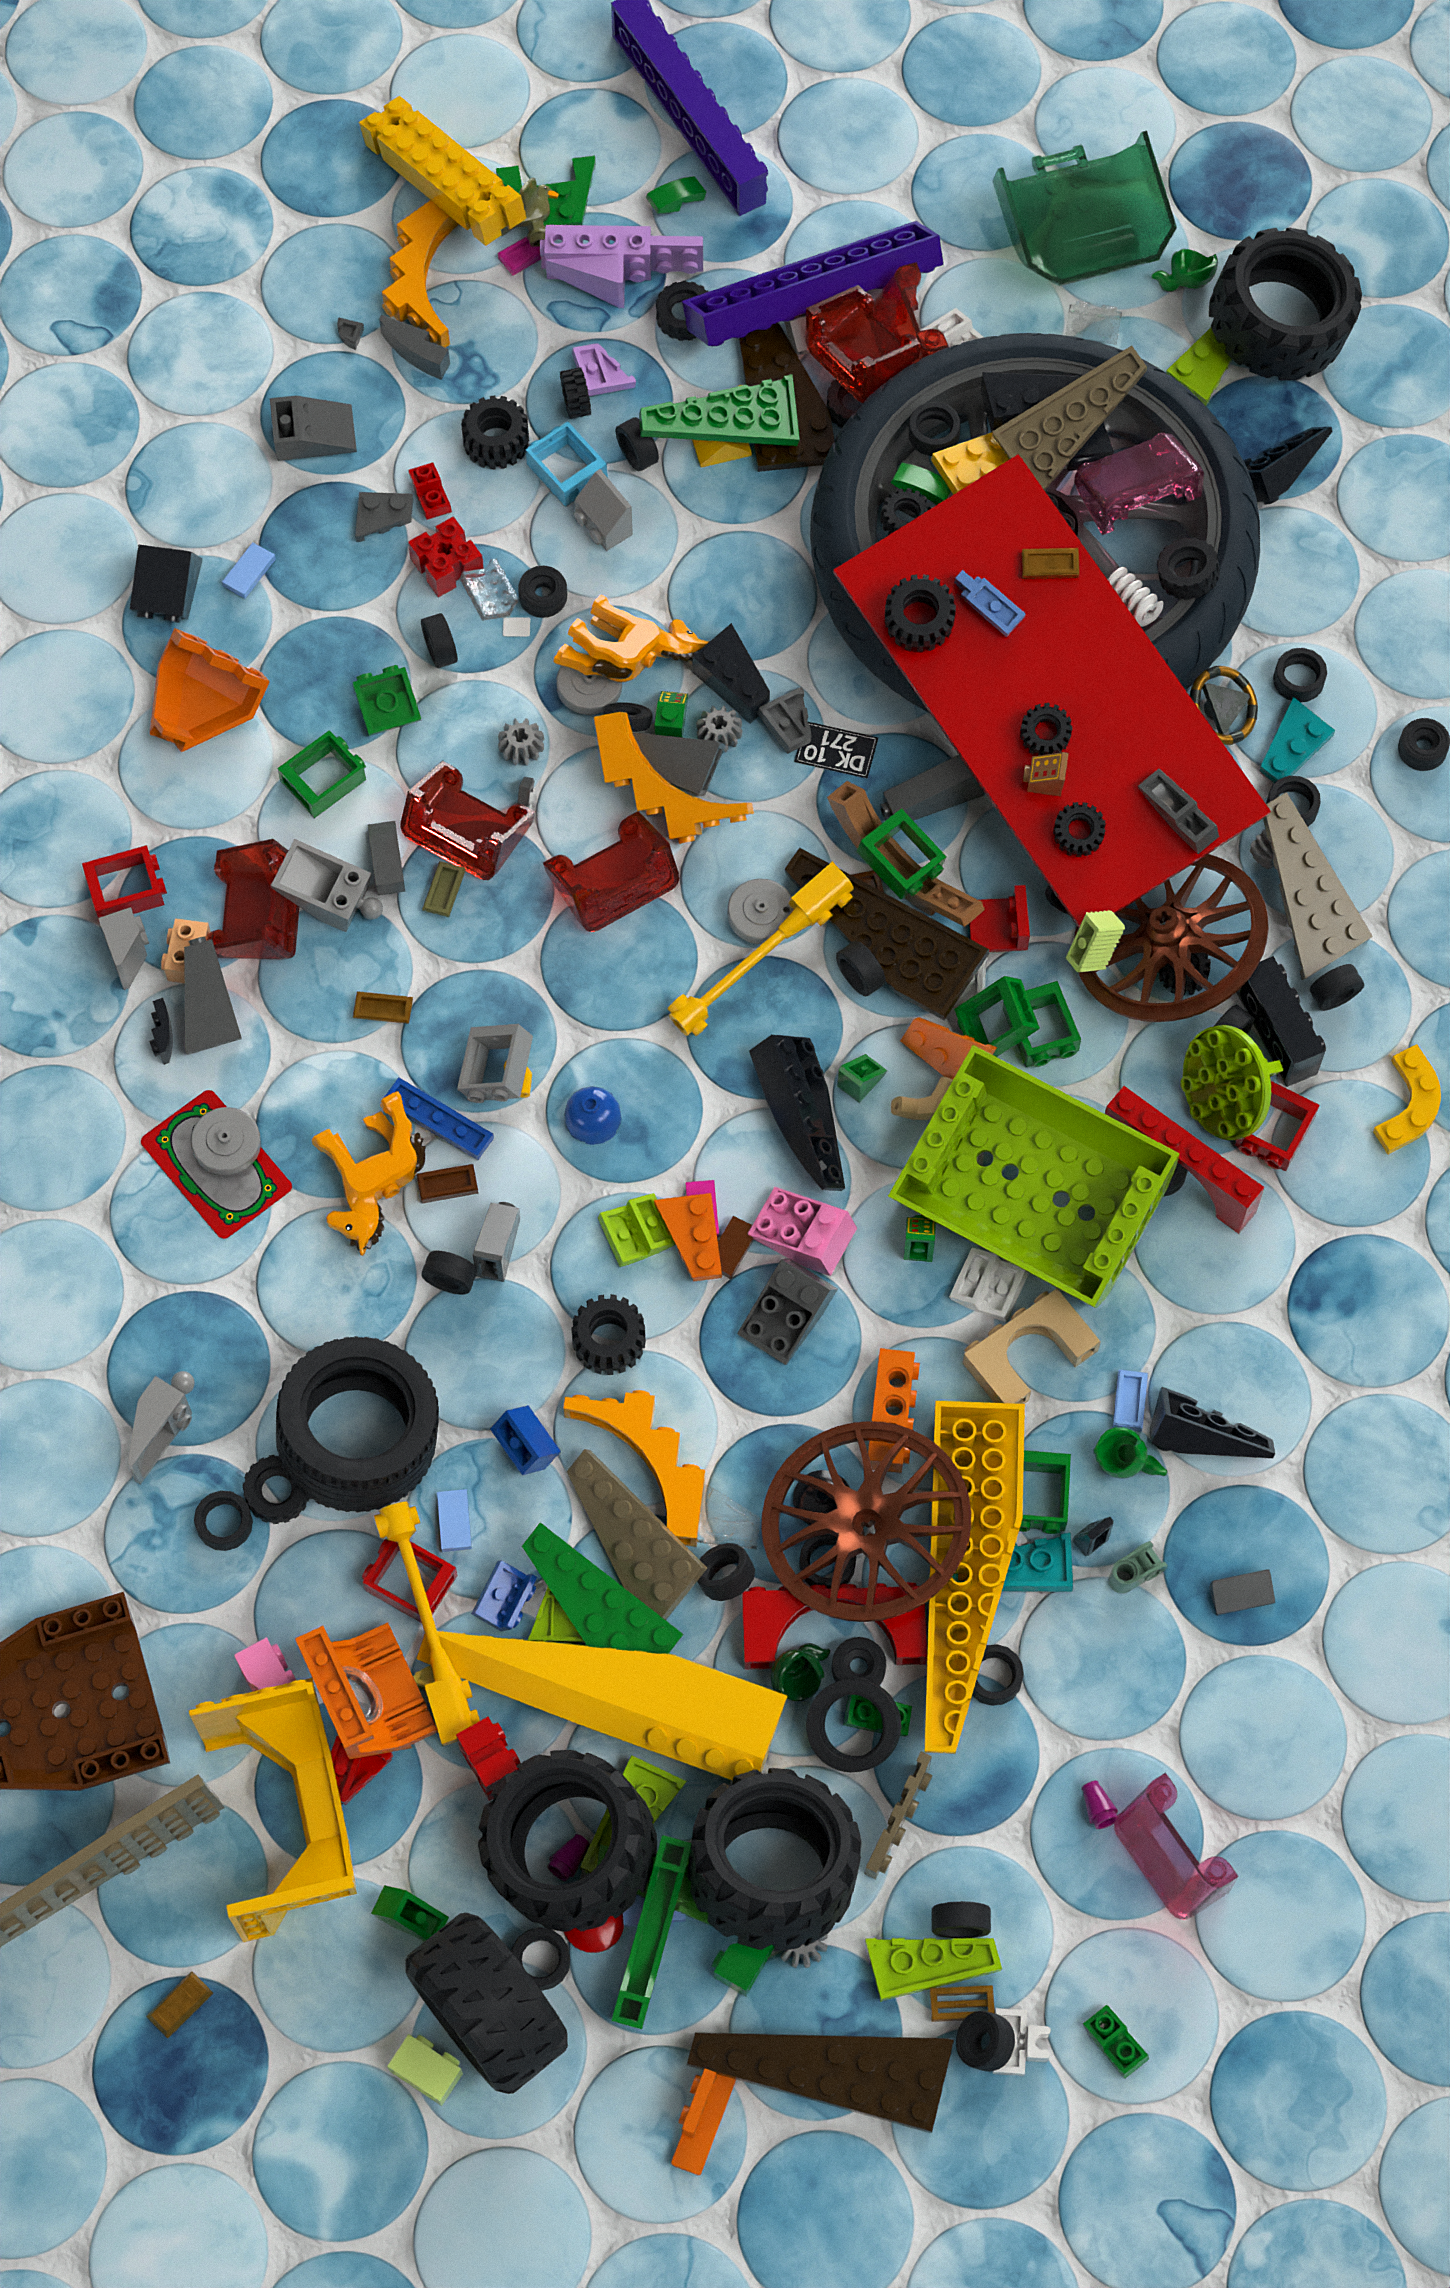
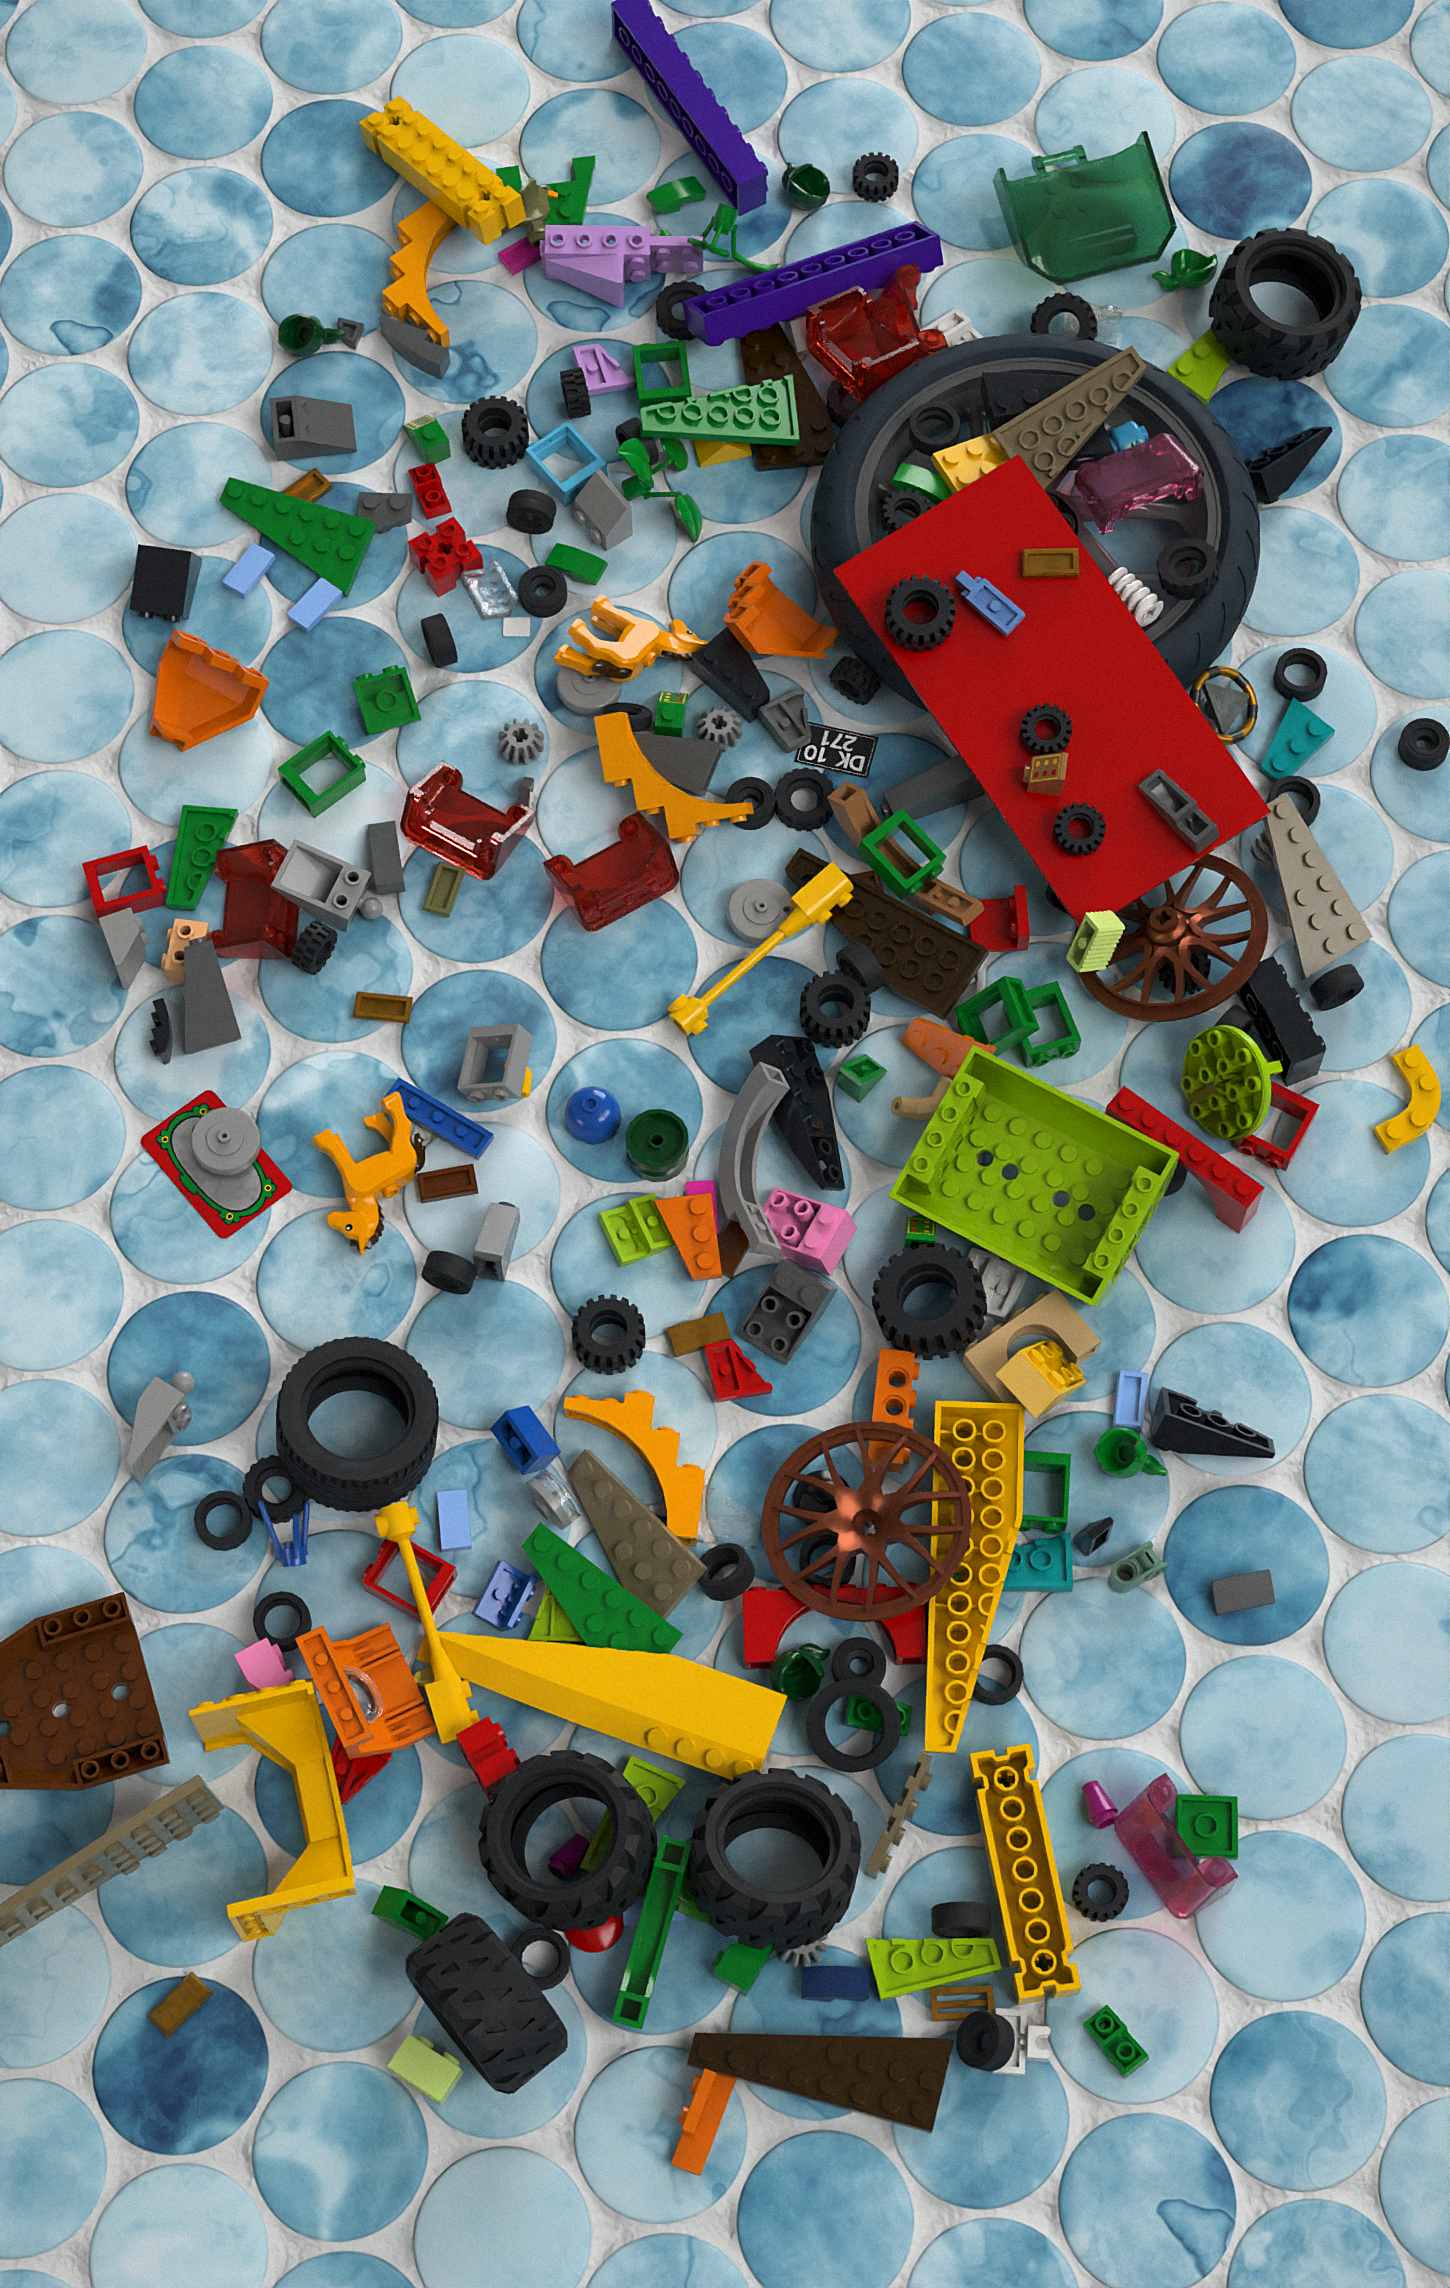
none -> green wing [166,805,239,911]
none -> green wing [219,477,377,598]
none -> black tyre [253,1591,312,1653]
none -> blue plant [258,1500,310,1567]
none -> dark green hair [278,313,346,357]
none -> pearl gold tile [282,468,333,503]
none -> light blue tile [286,577,343,633]
none -> black tyre [291,920,338,975]
none -> green slope [403,415,451,465]
none -> black tyre [506,489,557,534]
none -> piece [525,1469,582,1530]
none -> green slope [544,543,608,586]
none -> green plant [615,438,702,542]
none -> dark green wheel [625,1109,689,1182]
none -> green window [632,341,692,412]
none -> green plant [659,203,779,272]
none -> pearl gold tile [667,1312,732,1357]
none -> red wing [703,1340,773,1403]
none -> light grey arch [719,1061,790,1257]
none -> orange panel [723,561,840,659]
none -> black tyre [726,777,775,830]
none -> black tyre [775,767,835,832]
none -> dark green hair [782,162,830,210]
none -> black tyre [799,970,871,1049]
none -> dark blue slope [801,1966,869,2002]
none -> black tyre [829,656,881,705]
none -> black tyre [852,152,899,202]
none -> black tyre [872,1243,987,1360]
none -> yellow brick [968,1743,1081,2005]
none -> yellow slope [995,1339,1087,1418]
none -> black tyre [1030,292,1098,341]
none -> black tyre [1072,1862,1129,1922]
none -> dark azure head [1109,421,1149,462]
none -> green plate [1175,1794,1238,1860]

